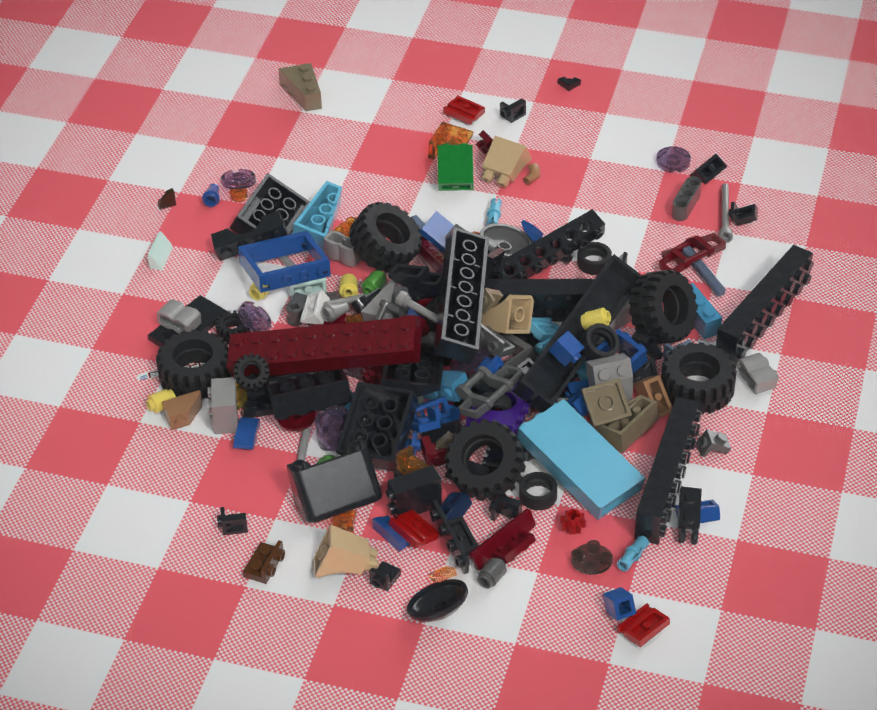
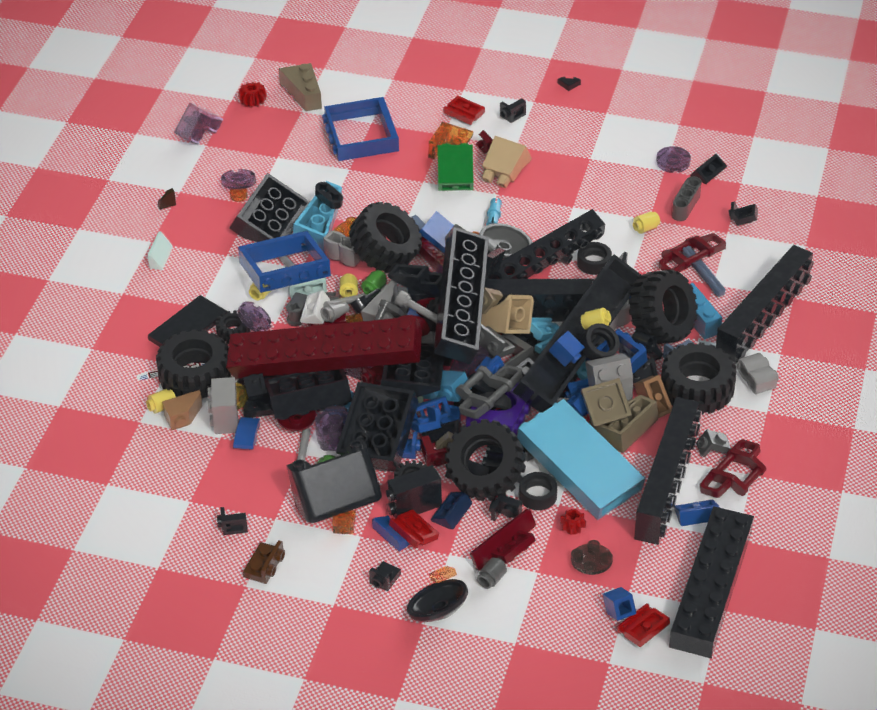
light grey brick [157,299,201,334] -> none
blue cone [202,184,220,207] -> none
black arch [211,210,288,261] -> none
black tyre [234,353,270,391] -> none
tan hips [313,524,379,578] -> none
clear orange bracket [396,445,428,475] -> none
black bracket [429,500,479,574] -> none
blue slope [521,219,544,242] -> none
medium nougat arm [523,163,540,185] -> none
medium azure pin [617,536,649,572] -> none
black hinge [678,486,702,545] -> none
light grey piece [718,183,733,243] -> none
none -> clear purple brick [174,102,223,145]
none -> red gear [238,81,267,108]
none -> black beam [315,182,343,209]
none -> blue window [322,97,399,161]
none -> light yellow brick [633,211,660,234]
none -> black brick [669,506,754,659]
none -> dark red bar [700,439,767,498]

